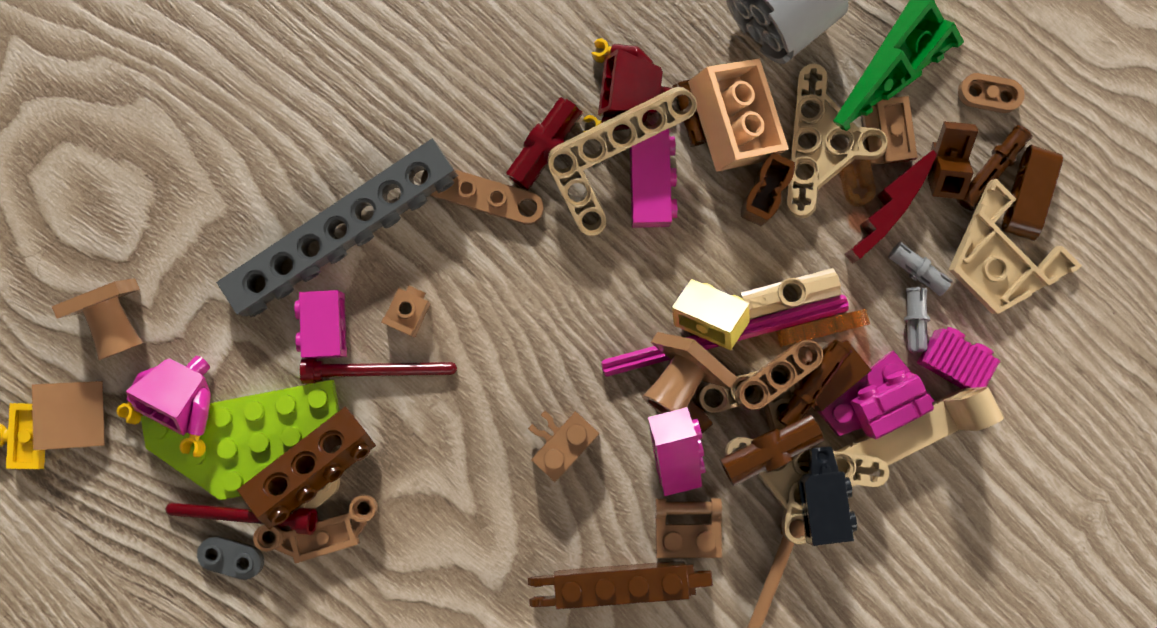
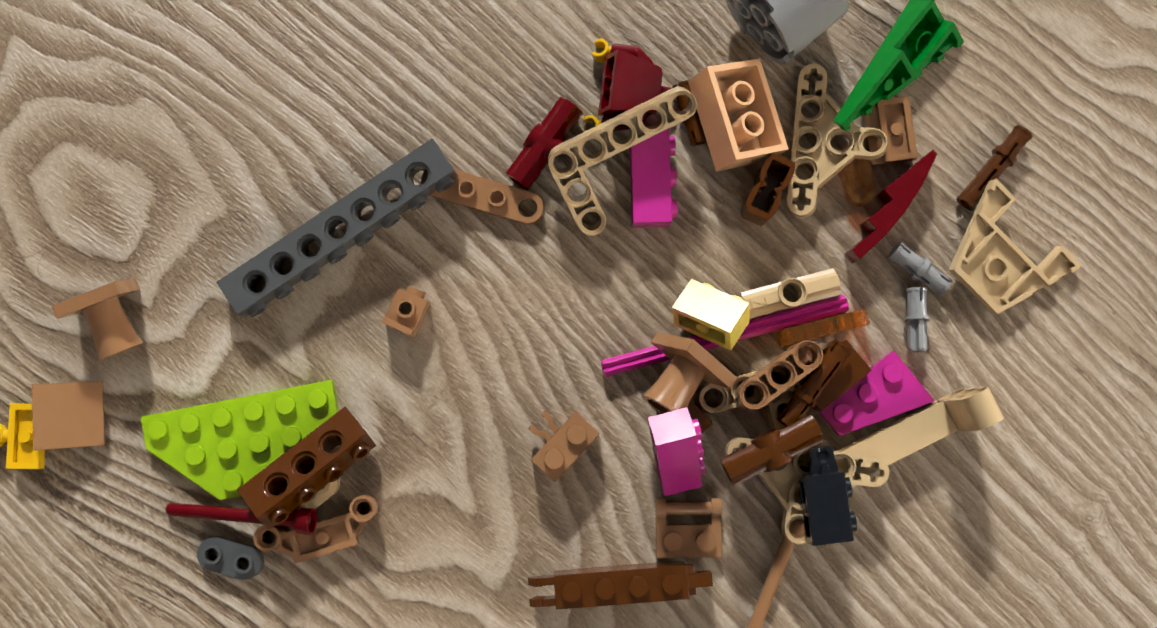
torso [116,356,211,457] -> none
dark pink brick [294,290,347,359] -> none
dark red piece [300,358,457,384] -> none
dark pink brick [850,370,934,440] -> none
dark pink brick [917,327,1000,389] -> none
reddish brown brick [928,121,978,200] -> none
medium nougat plate [958,73,1025,113] -> none
reddish brown beam [1001,145,1063,241] -> none

